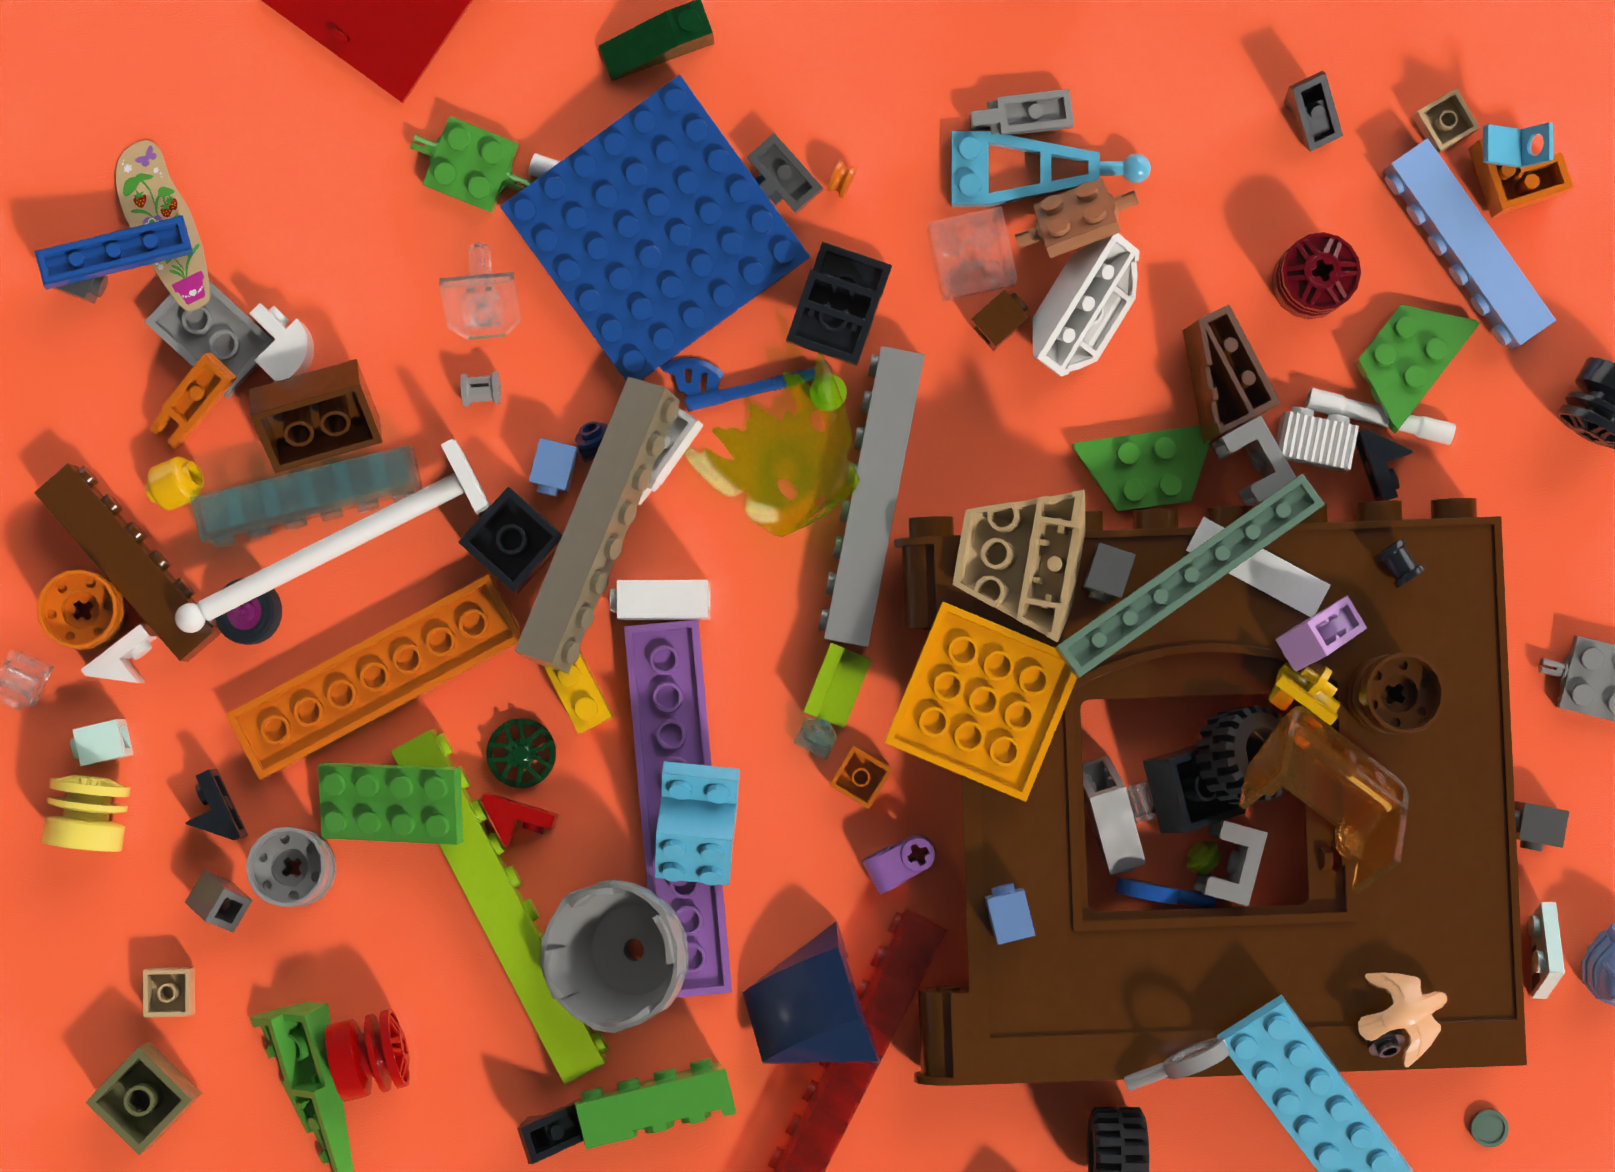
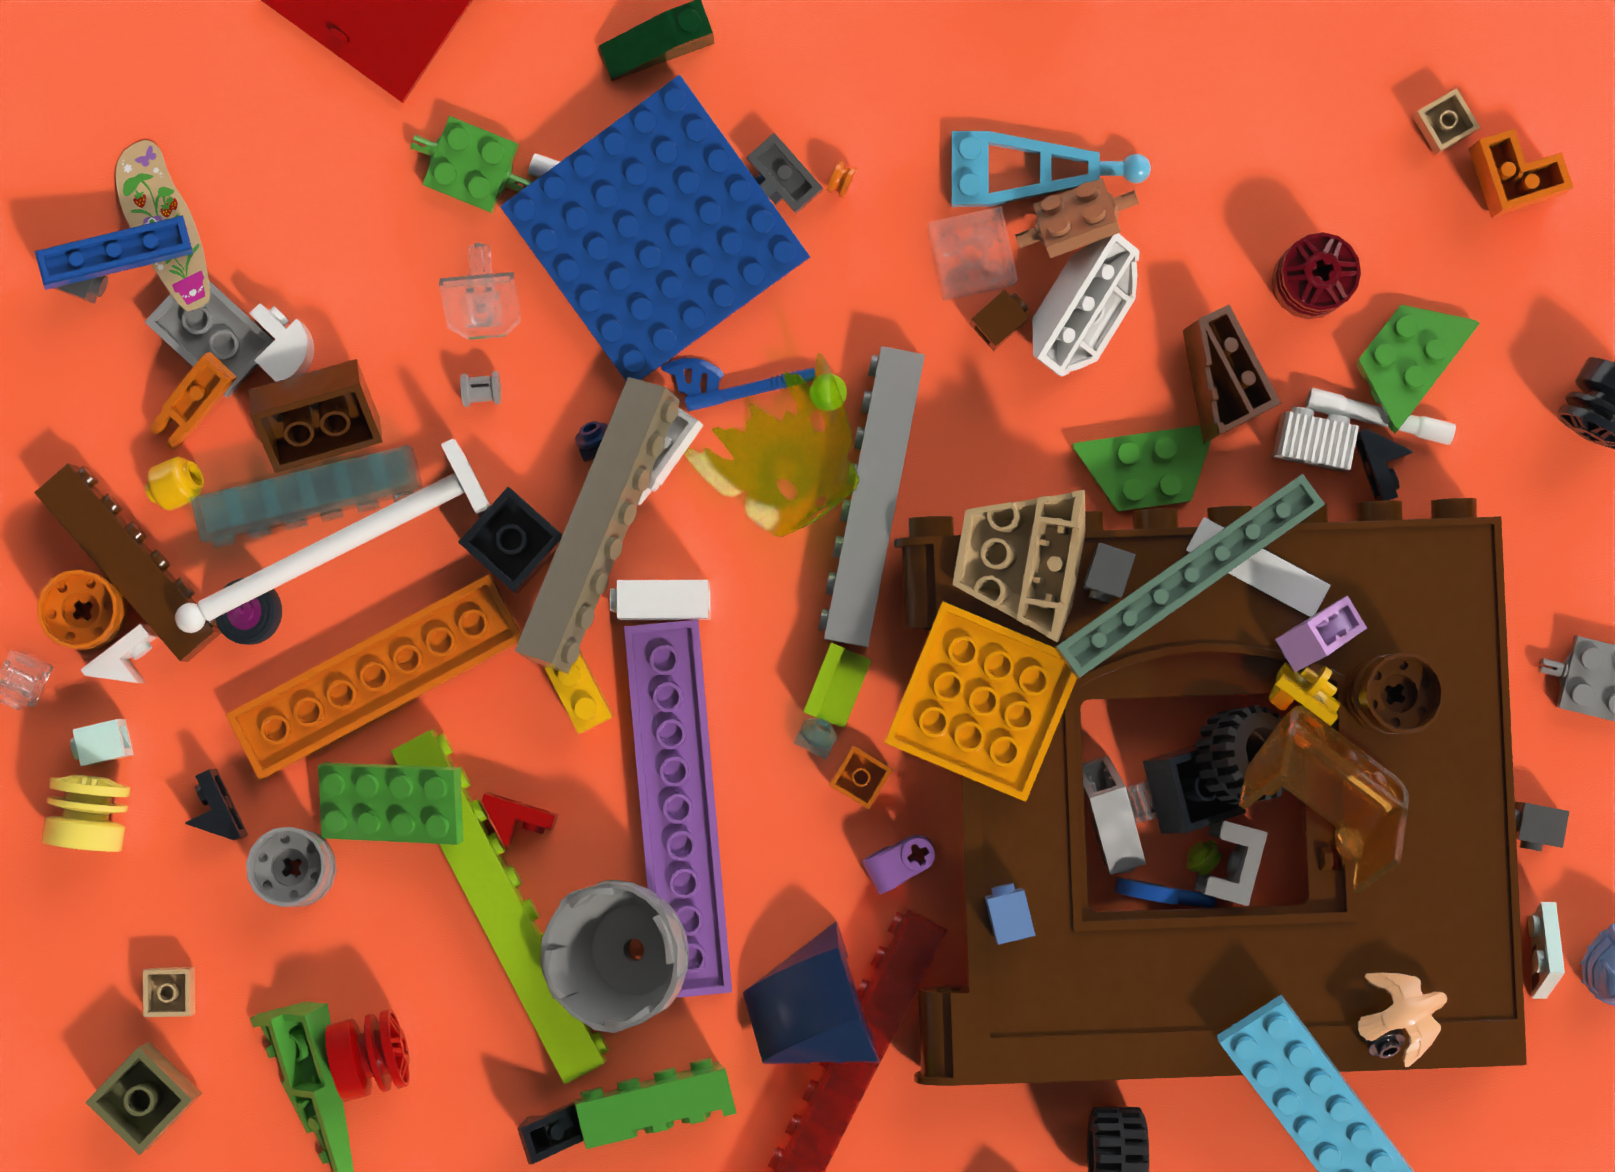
dark grey brick [185,870,253,932] -> none
dark green wheel [486,718,556,788] -> none
medium blue brick [529,438,579,497] -> none
medium azure bracket [655,761,740,886] -> none
black bracket [786,241,892,366] -> none
light grey hinge [969,89,1074,135] -> none
light grey piece [1124,1037,1230,1091] -> none
light grey panel [1210,415,1297,506] -> none
black slope [1284,70,1343,152] -> none
black bush [1375,538,1425,588] -> none
light blue brick [1383,138,1556,351] -> none
sand green piece [1470,1109,1509,1147] -> none
medium azure bracket [1483,122,1553,168] -> none

